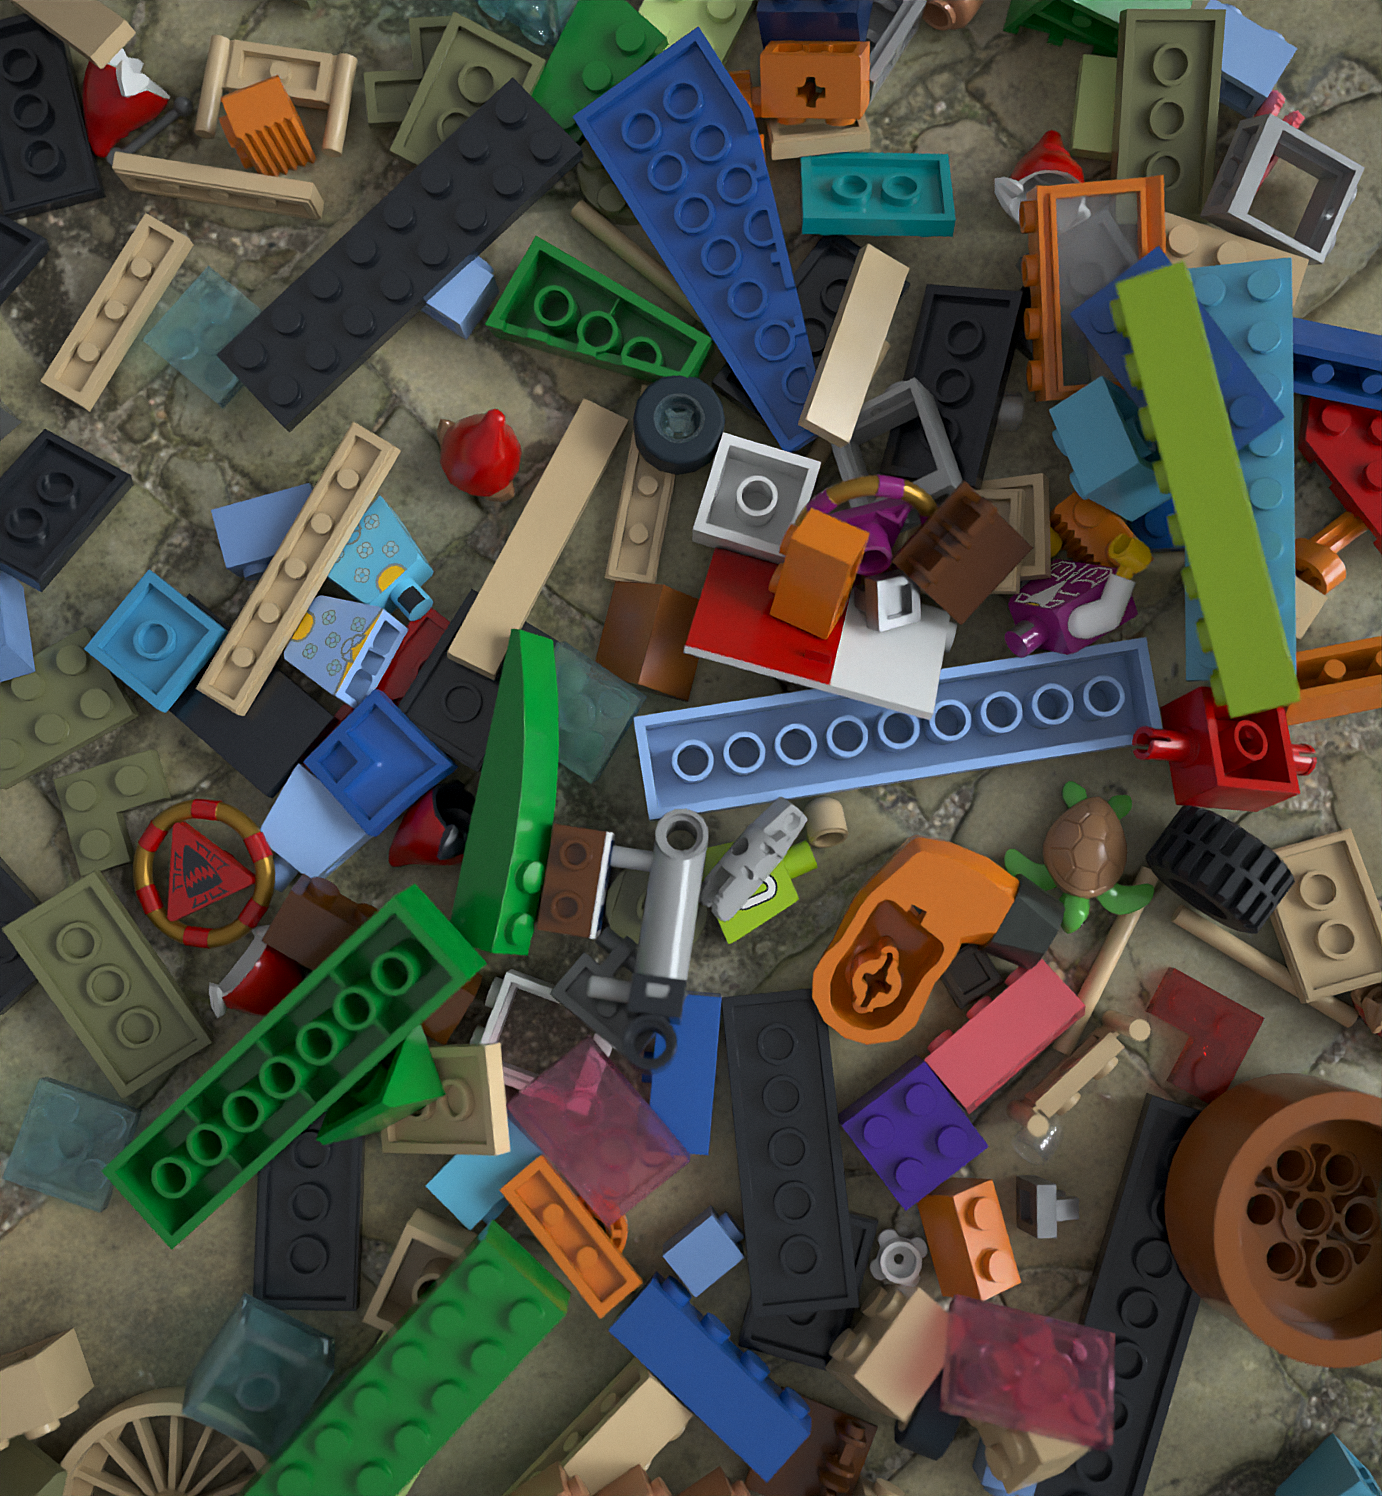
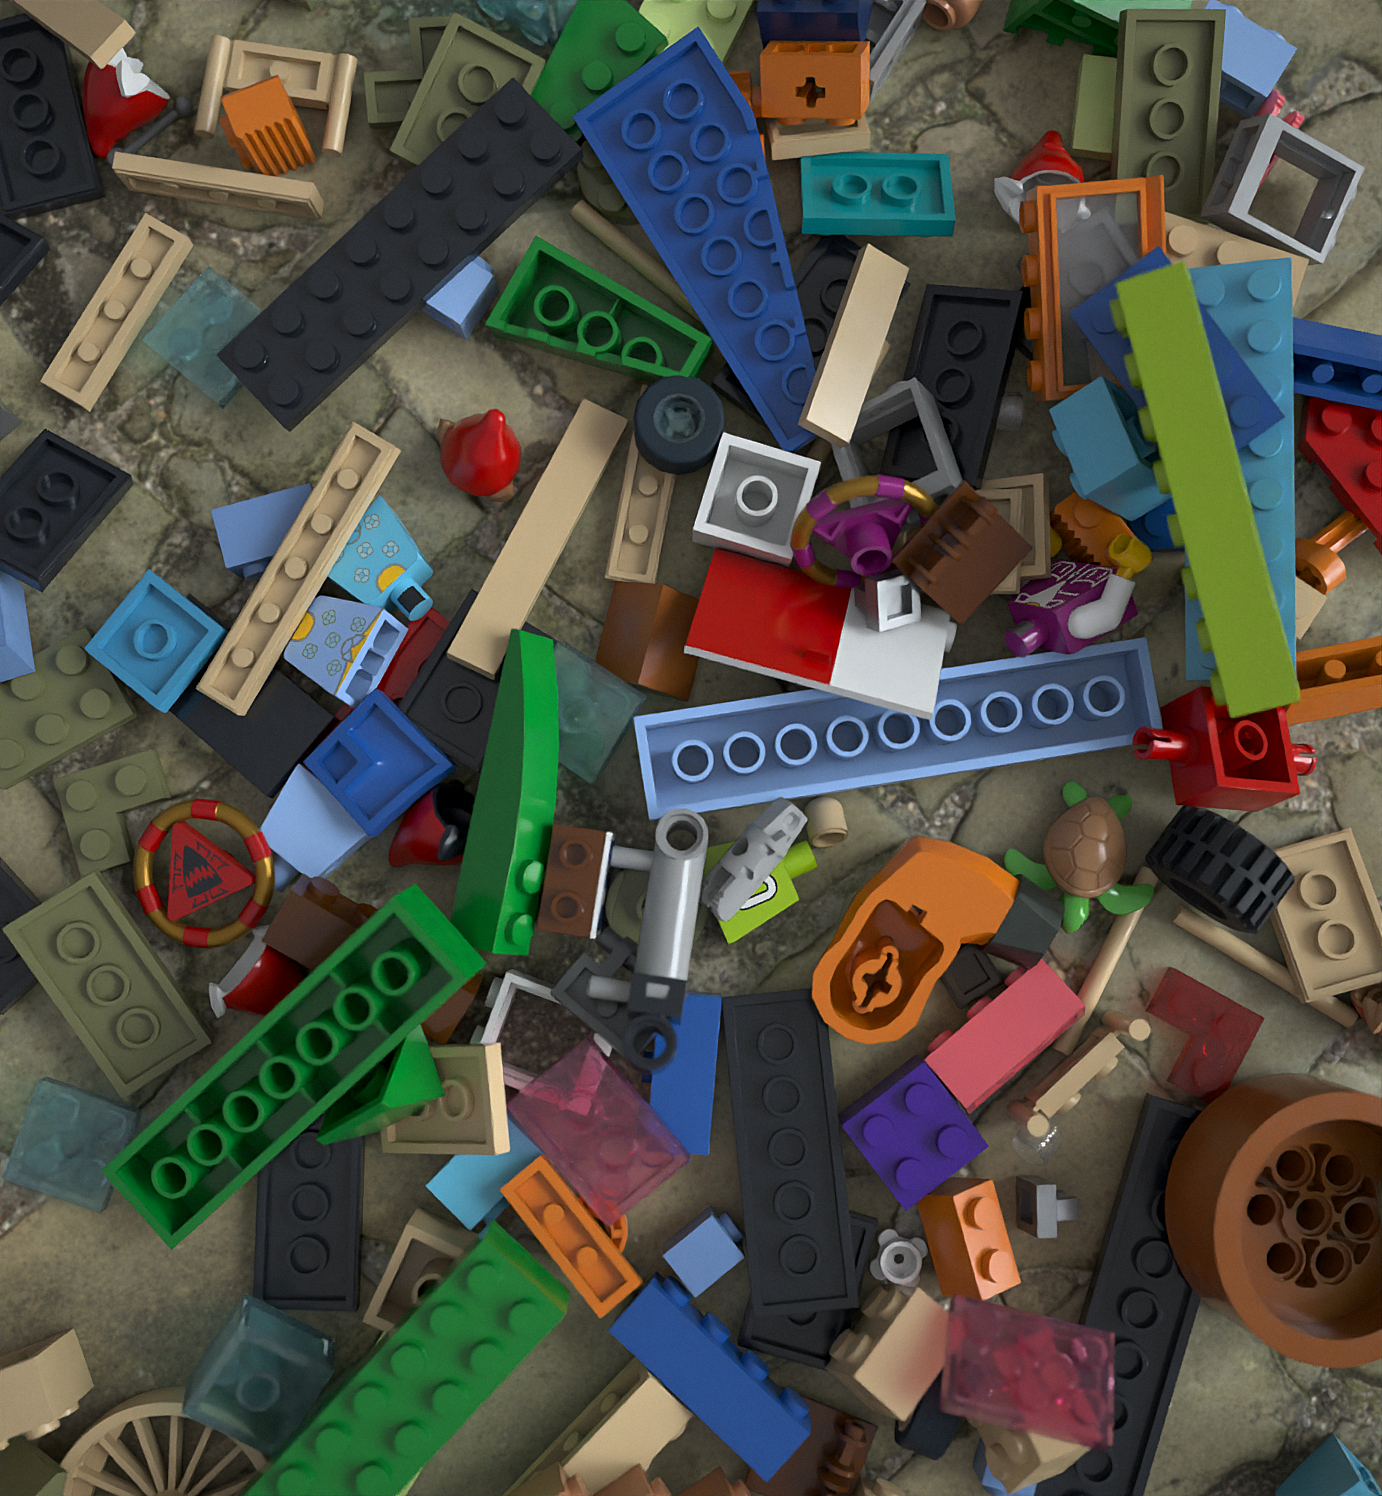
orange brick [768,508,870,640] -> none

